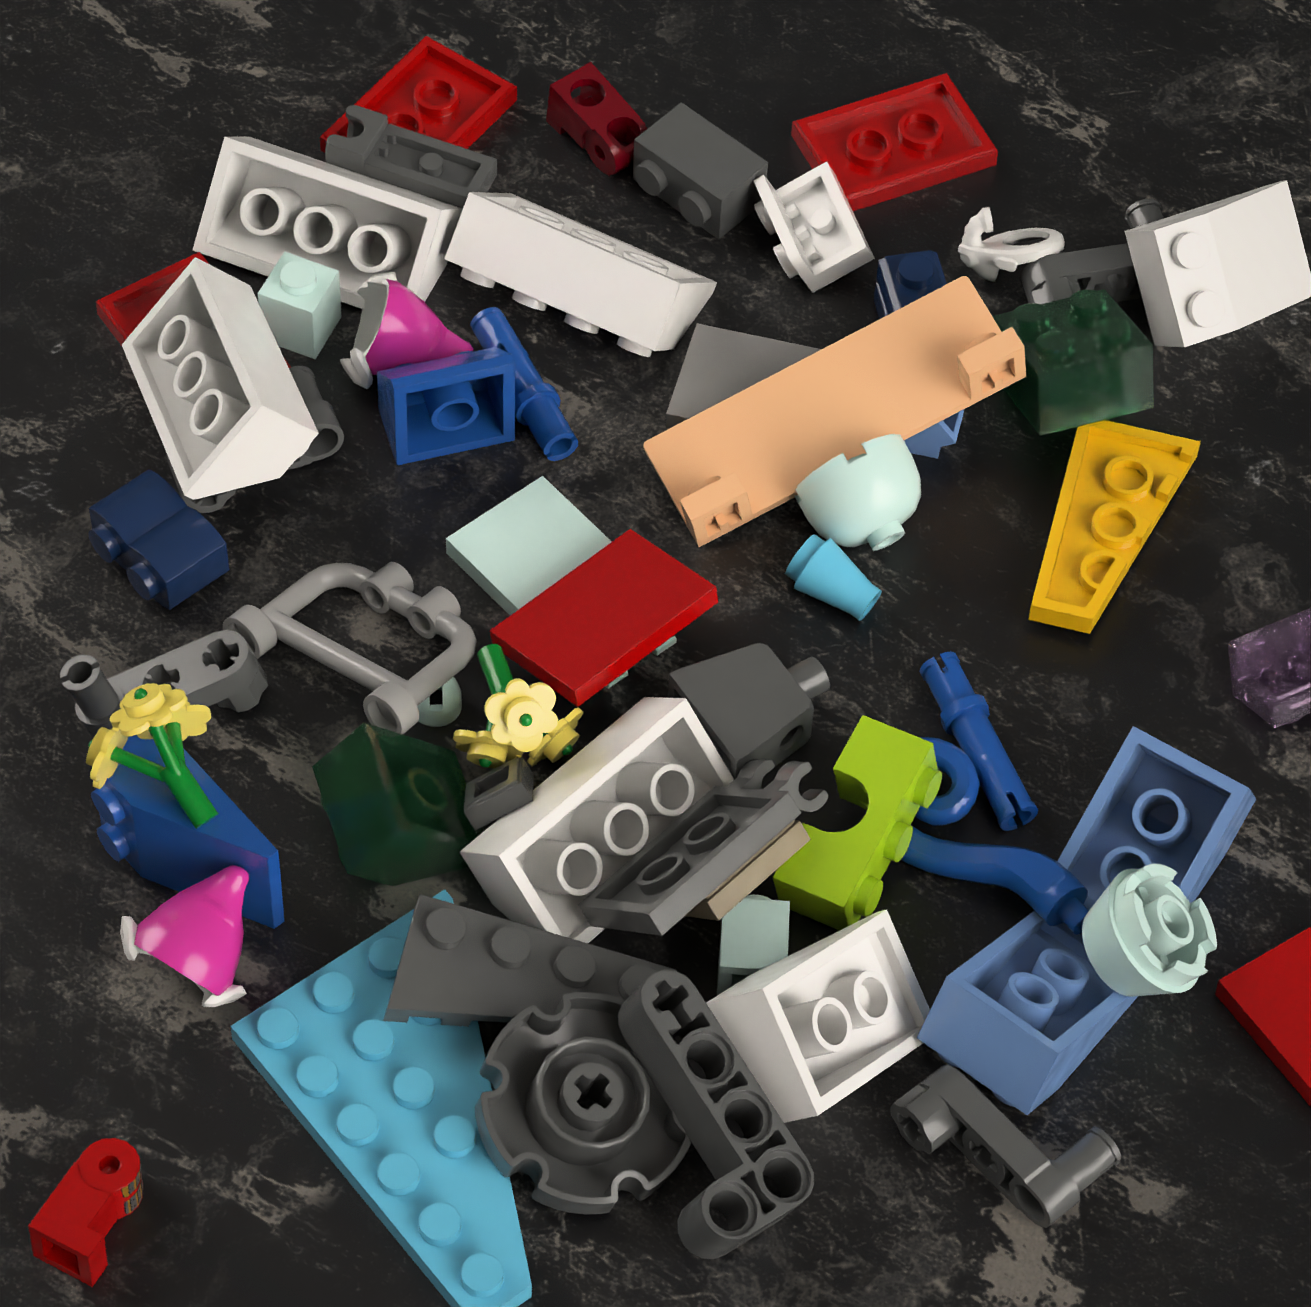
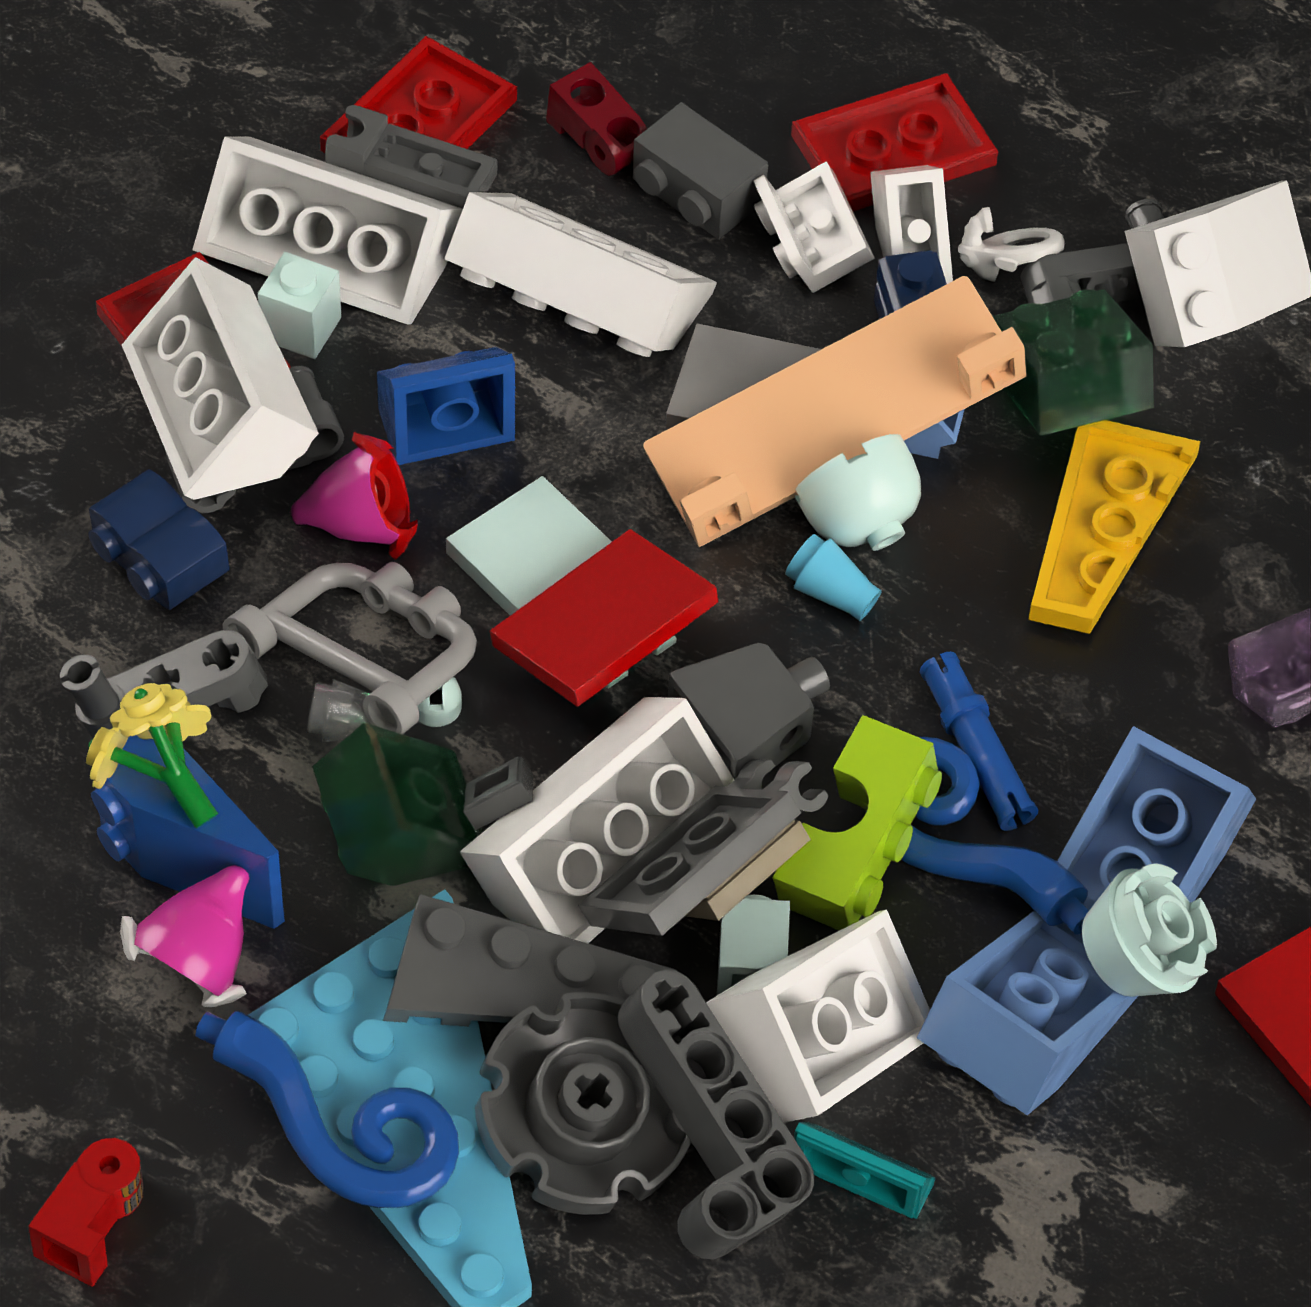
dark pink hat [340,272,473,389] -> none
light yellow plant [453,644,583,768] -> none
blue pin [470,307,578,461] -> none
dark grey beam [890,1065,1121,1228] -> none
none -> blue plant [195,1011,459,1208]
none -> dark pink hat [291,432,418,560]
none -> clear cone [306,679,398,742]
none -> teal slope [794,1122,935,1219]
none -> white slope [870,165,953,284]

